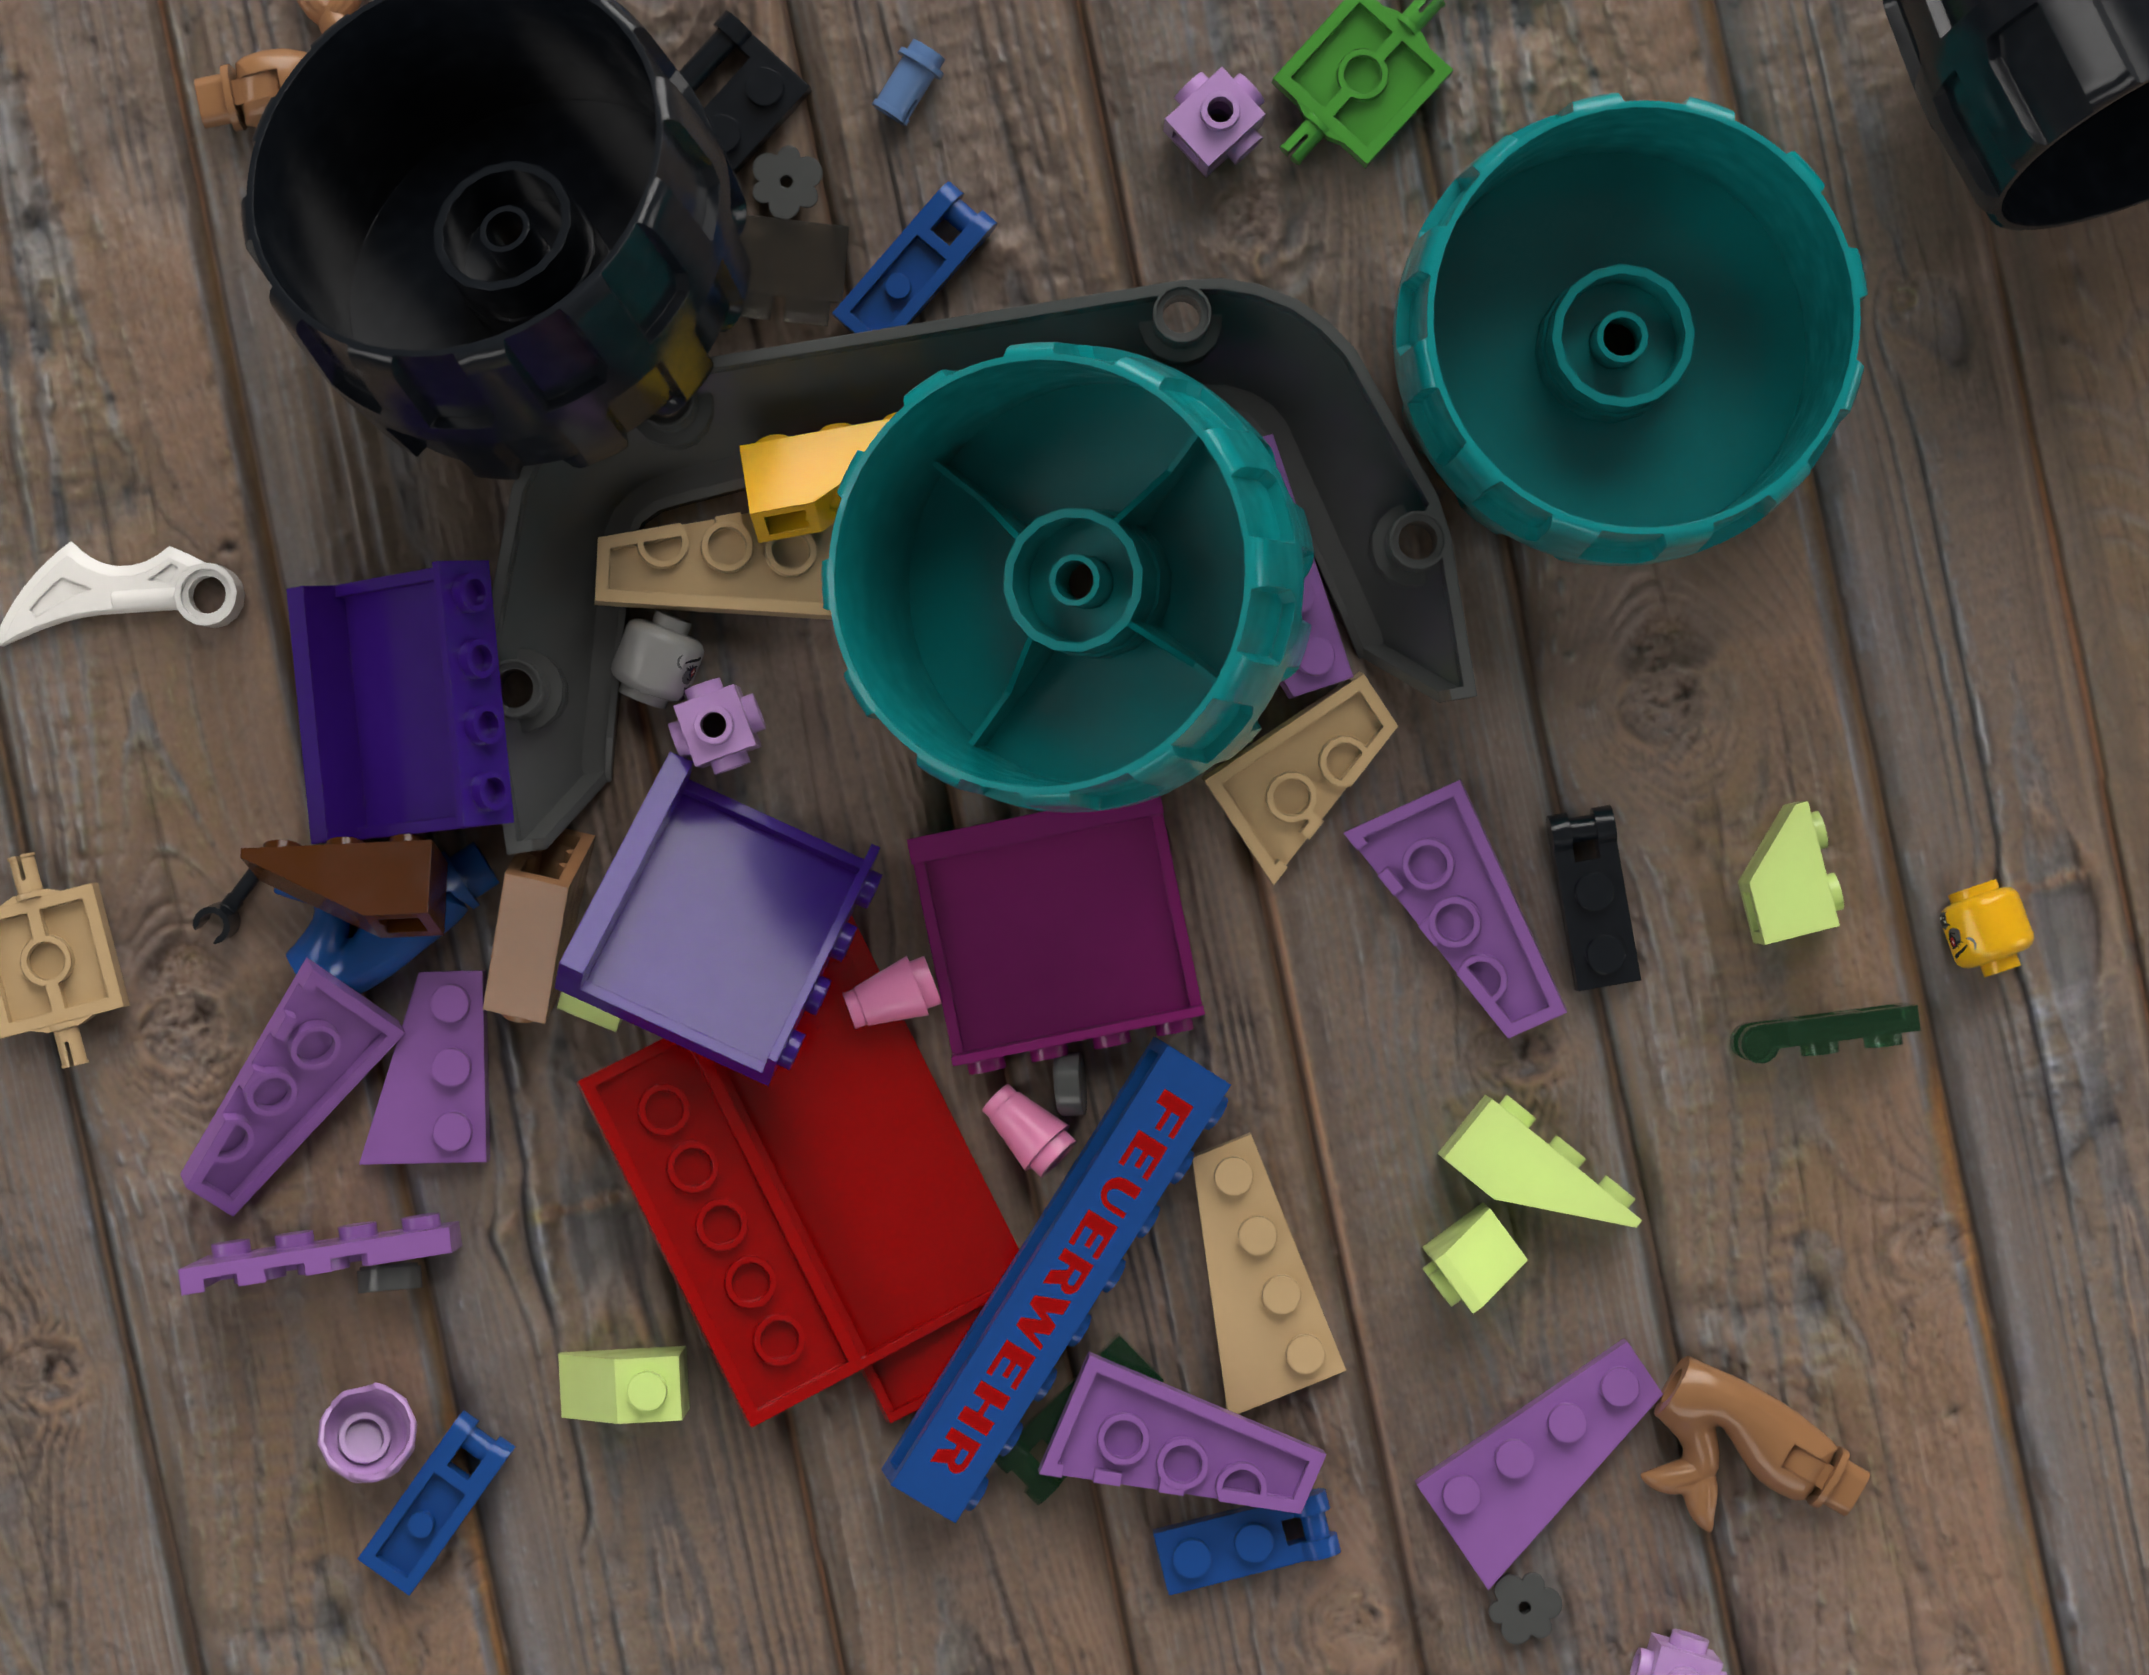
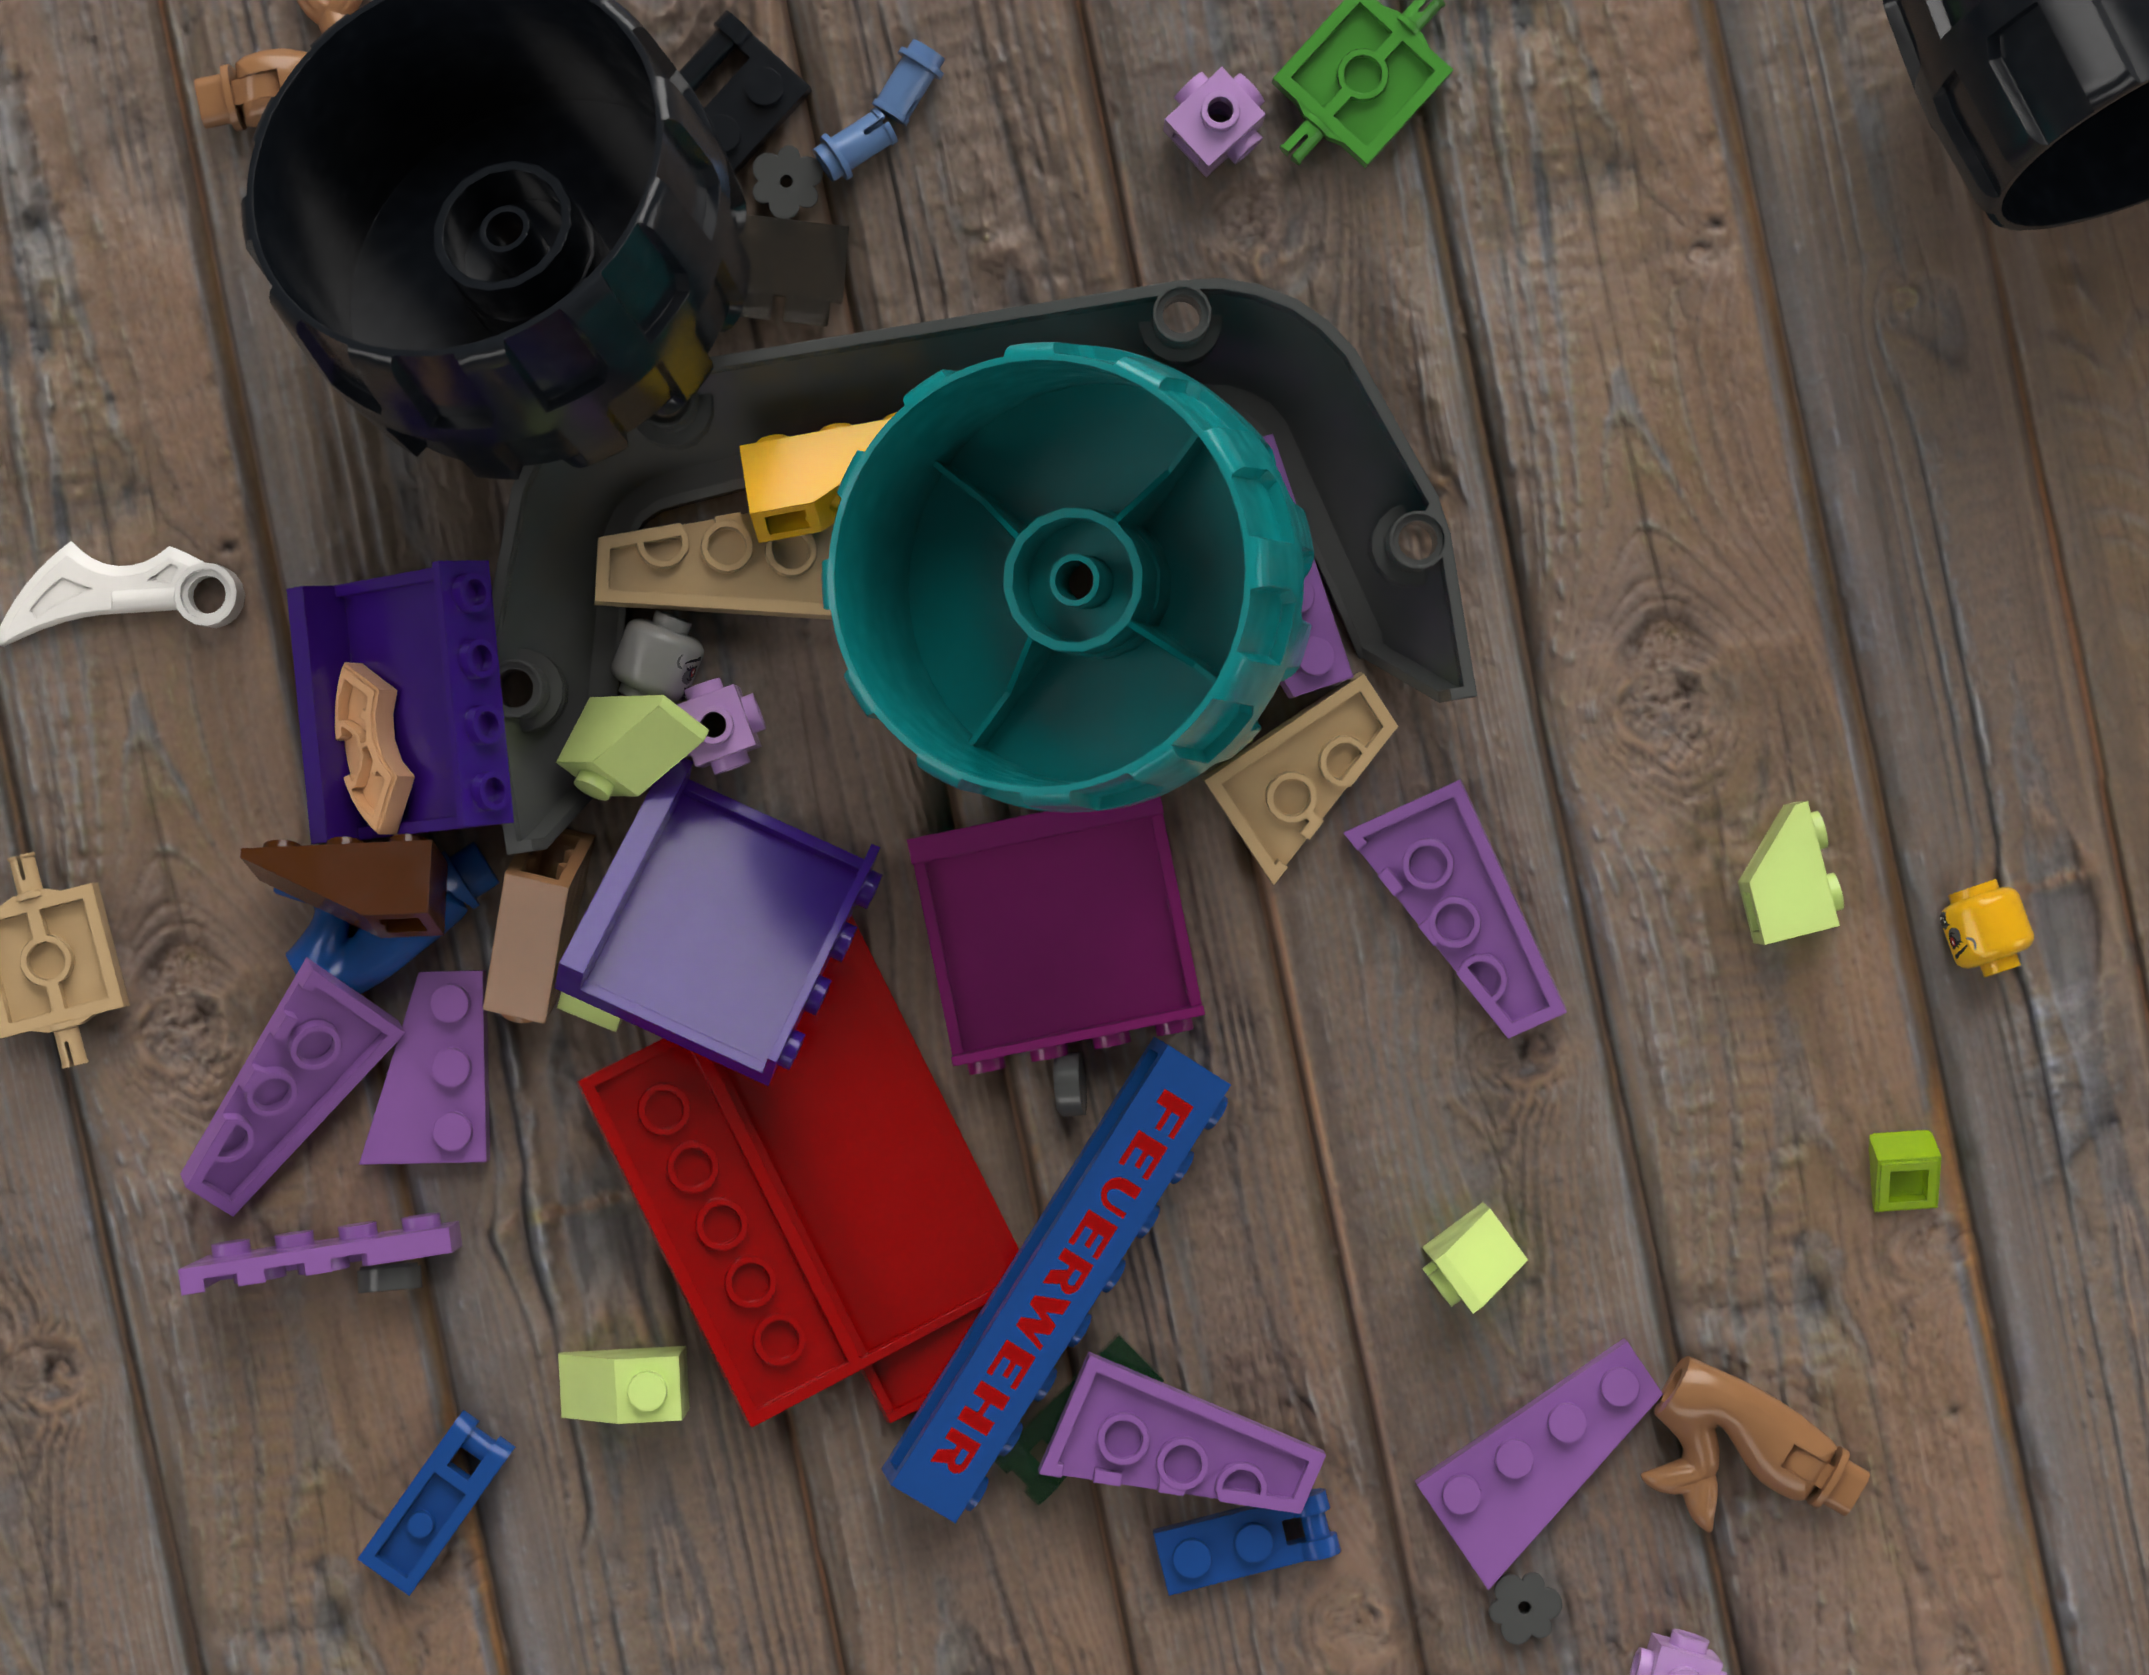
black hand [193,869,259,944] -> none
lavender hair [317,1382,418,1483] -> none
blue plate [832,181,998,333] -> none
bright pink cone [842,956,942,1029] -> none
bright pink cone [982,1084,1077,1178] -> none
tan wing [1192,1132,1346,1414] -> none
teal wheel [1392,93,1868,566] -> none
yellowish green slope [1437,1095,1642,1228] -> none
black plate [1546,805,1641,991] -> none
clear green plate [1730,1002,1921,1064] -> none
none -> light nougat tile [335,662,415,835]
none -> yellowish green slope [556,695,709,801]
none -> medium blue pin [812,107,898,182]
none -> lime slope [1869,1130,1942,1212]

